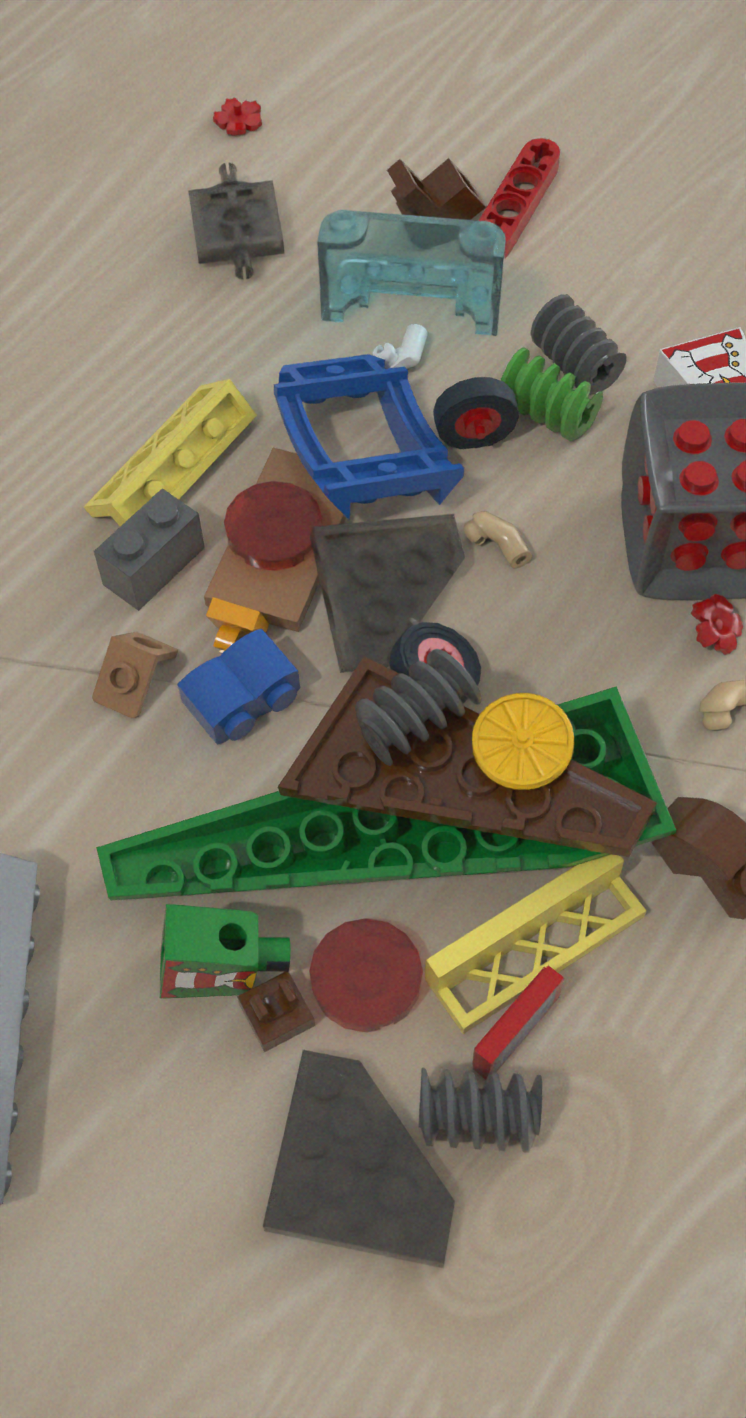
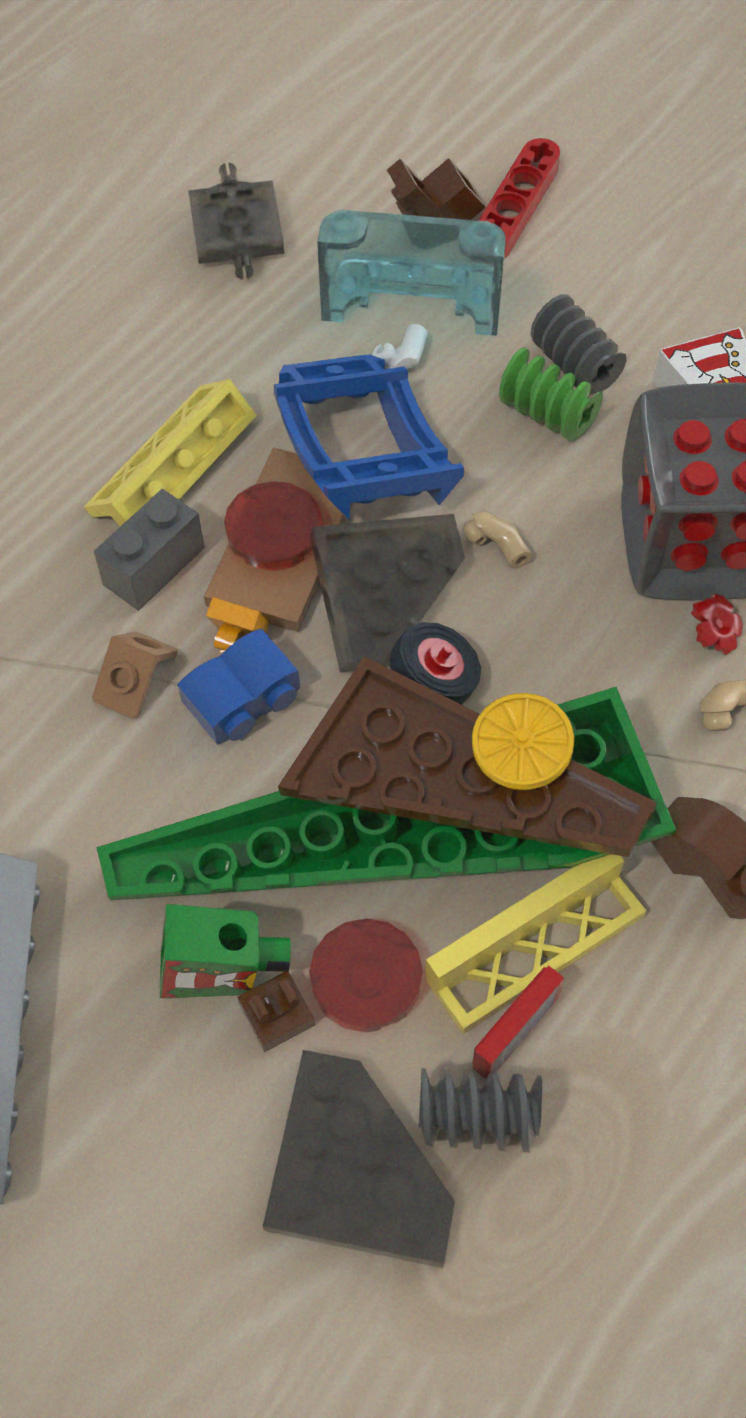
red plant [213,97,262,135] -> none
dark grey piece [355,649,482,766] -> none
black wheel [433,377,519,449] -> none

